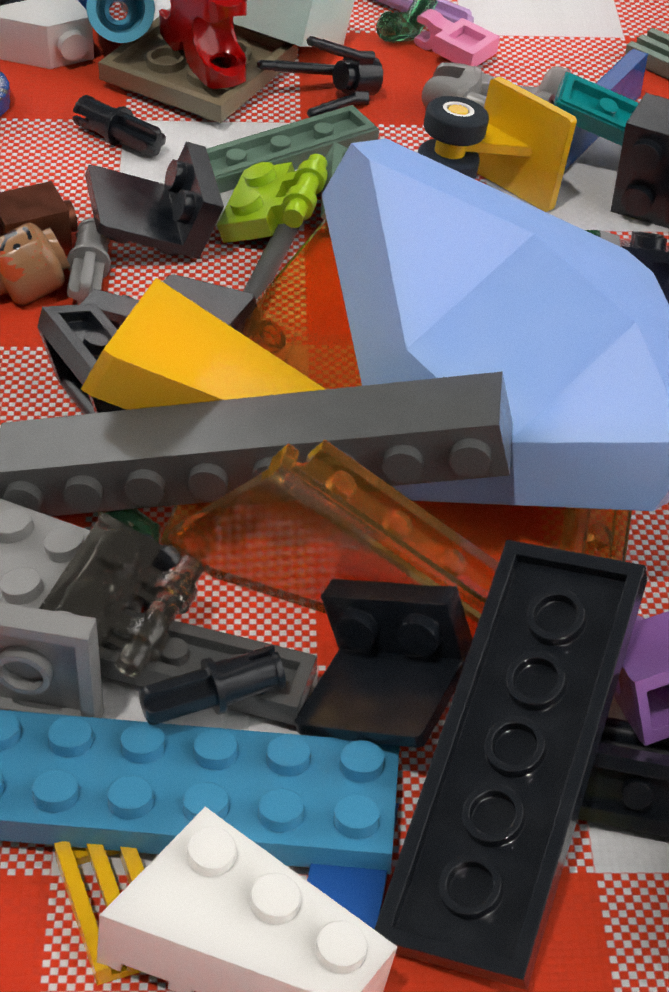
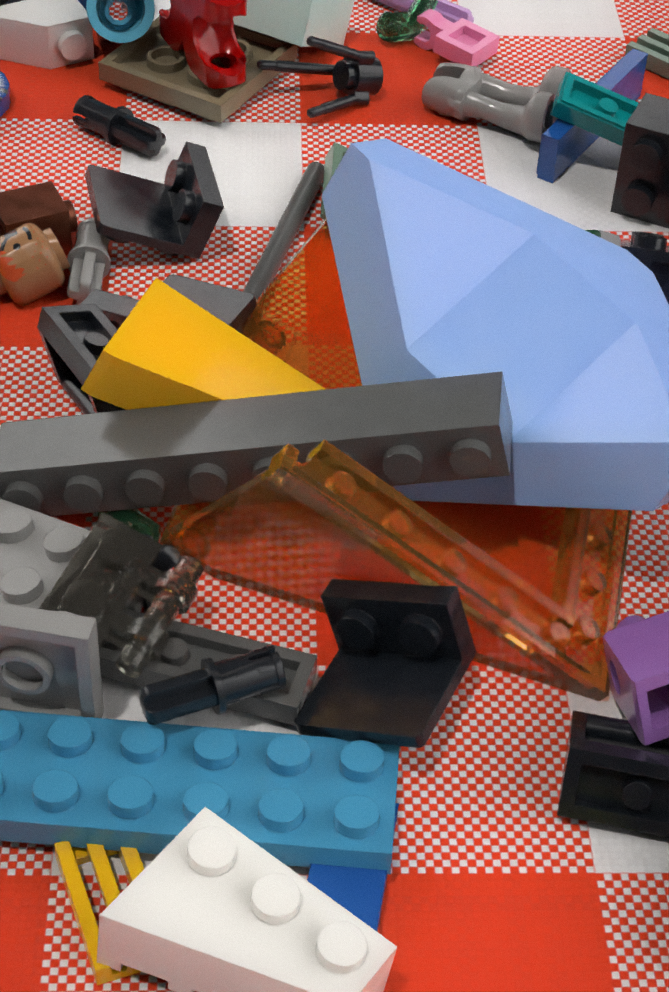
sand green tile [206,105,379,193] -> none
lime plate [217,153,328,243] -> none
black plate [374,540,647,990] -> none
yellow plate [418,77,577,212] -> none

